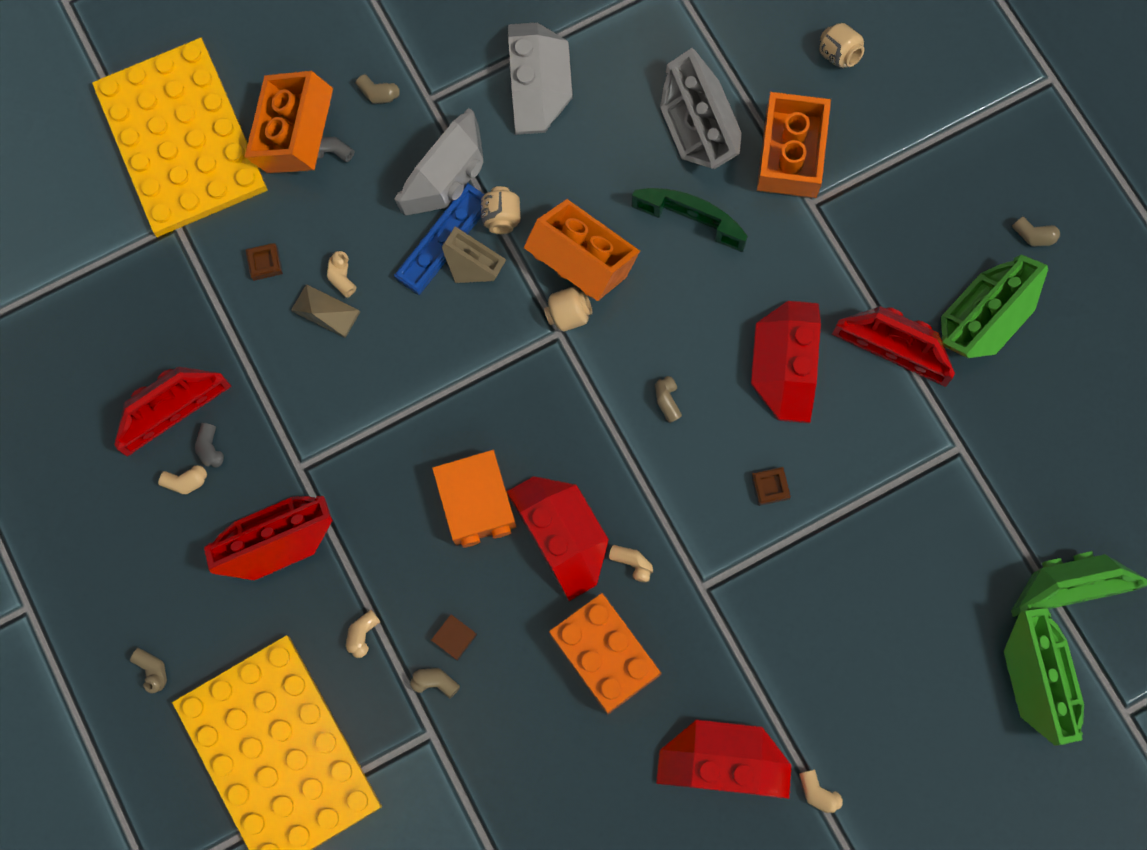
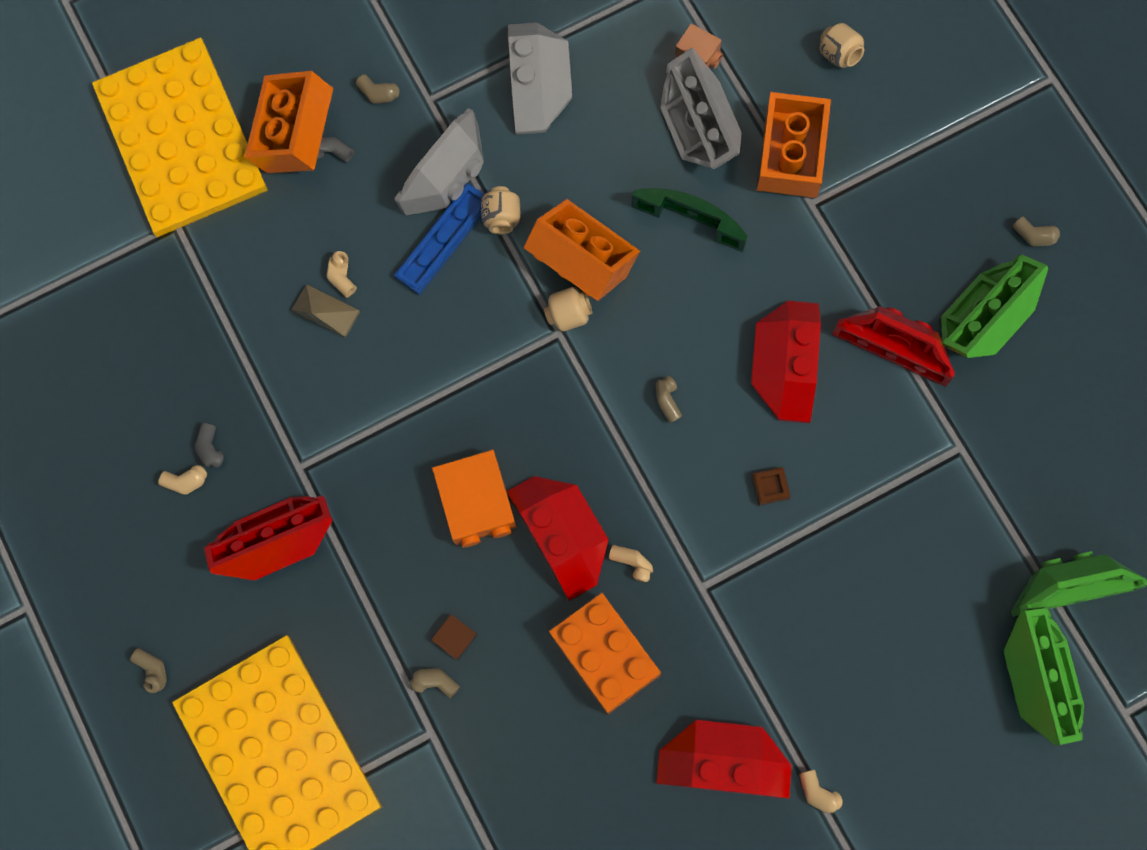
red wedge [114,367,232,456] -> none
reddish brown tile [246,243,283,281] -> none
tan arm [345,609,381,658] -> none
dark tan slope [442,227,506,283] -> none
none -> nougat brick [675,24,723,70]

